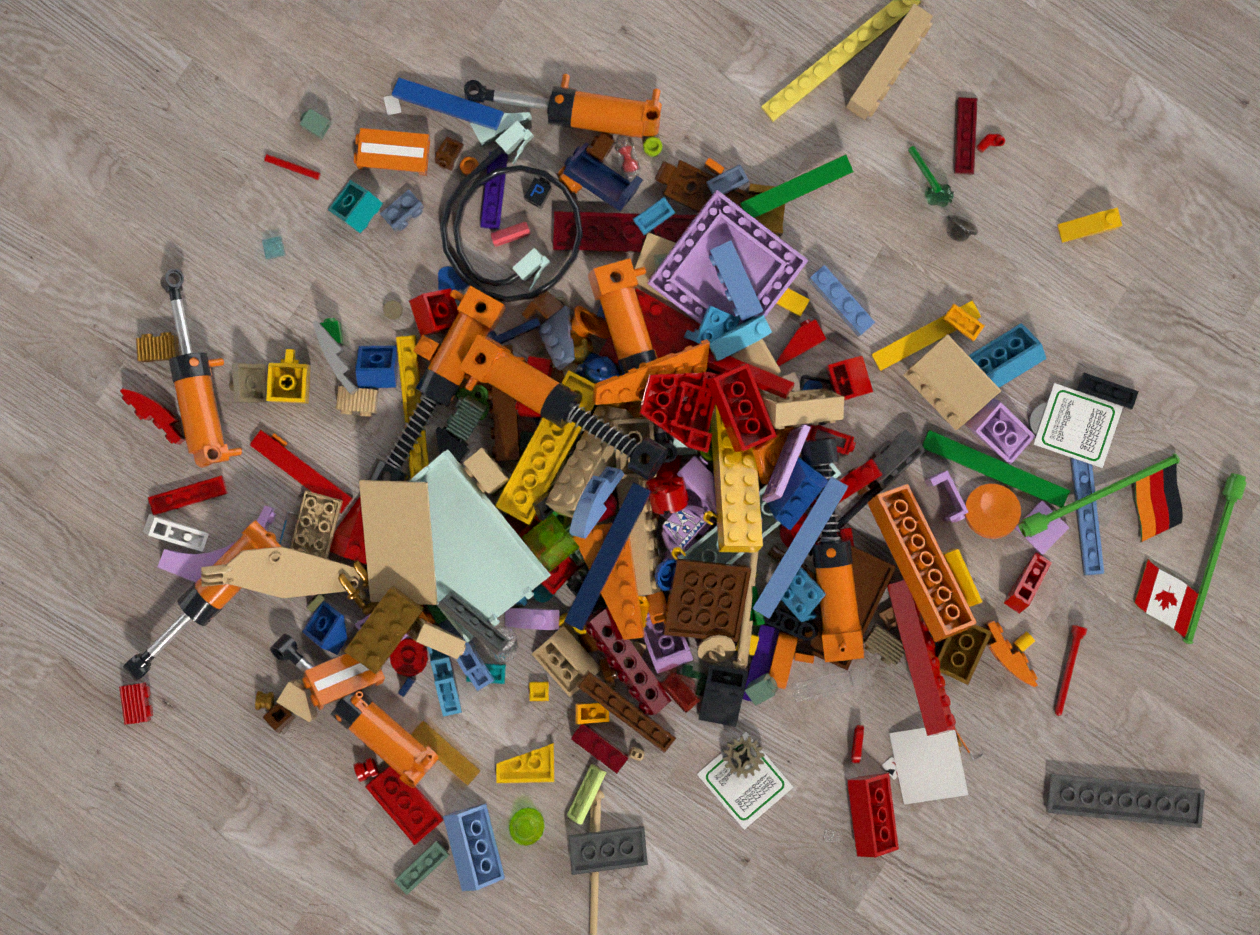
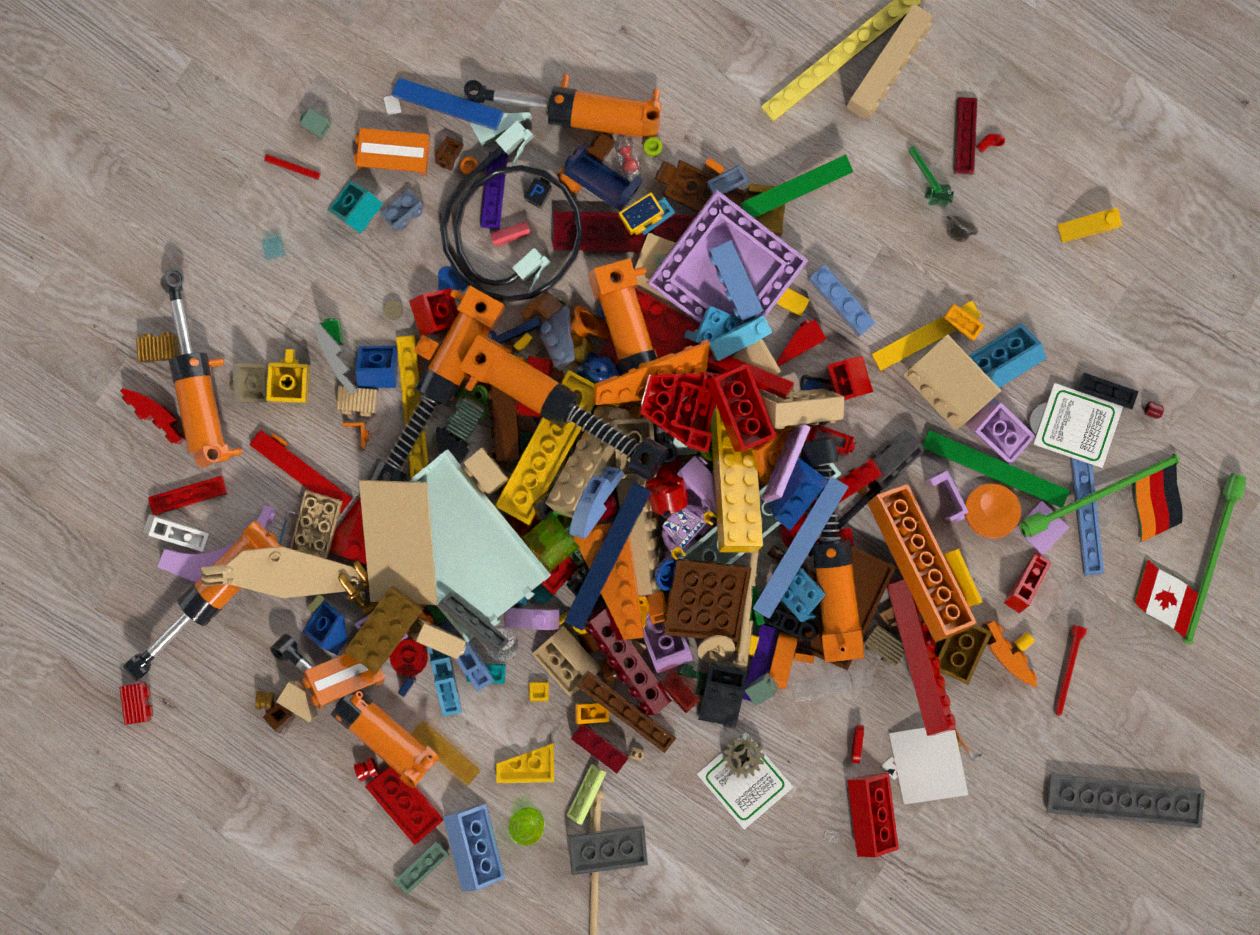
none -> orange bracket [342,423,370,450]
none -> yellow tile [514,333,533,352]
none -> brick [619,192,664,235]
none -> dark red piece [1144,401,1164,419]

